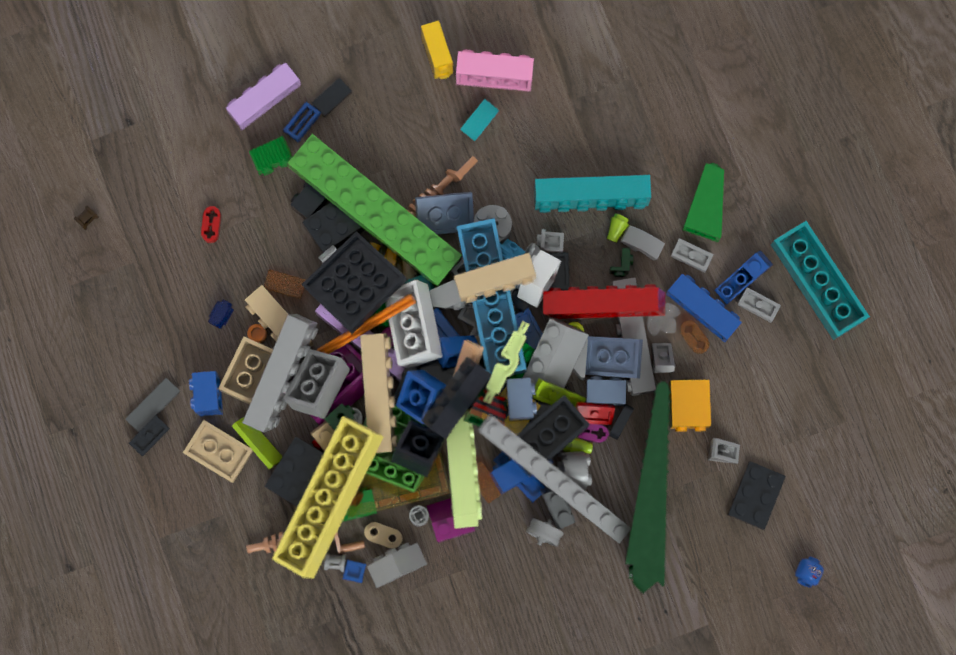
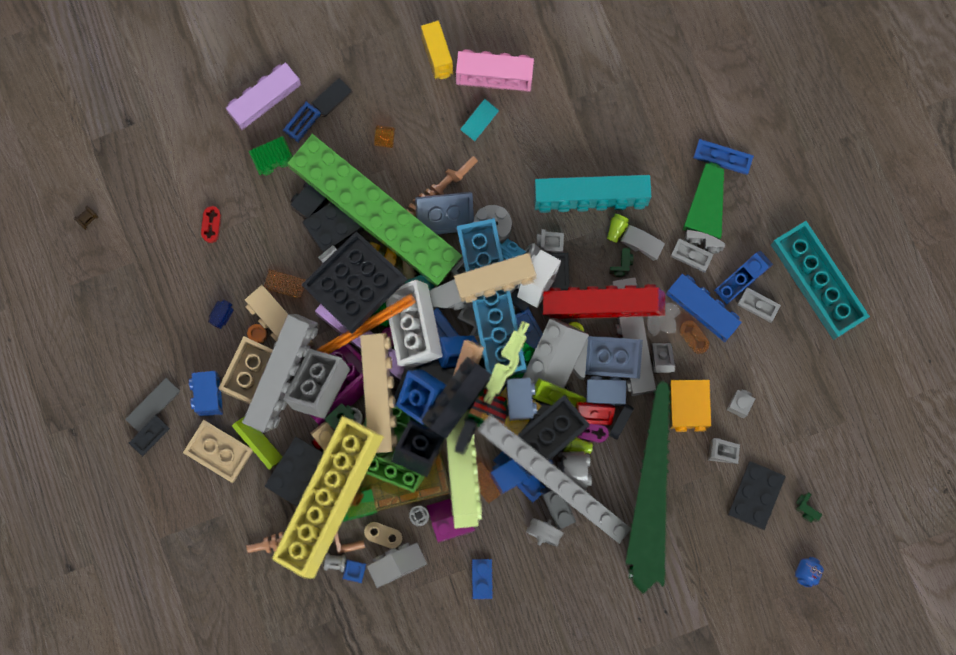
none -> clear orange plate [374,125,395,148]
none -> black beam [455,418,477,455]
none -> blue plate [472,559,492,599]
none -> light grey slope [685,230,725,254]
none -> blue plate [693,139,753,175]
none -> light grey brick [727,389,755,419]
none -> dark green bracket [795,492,823,523]

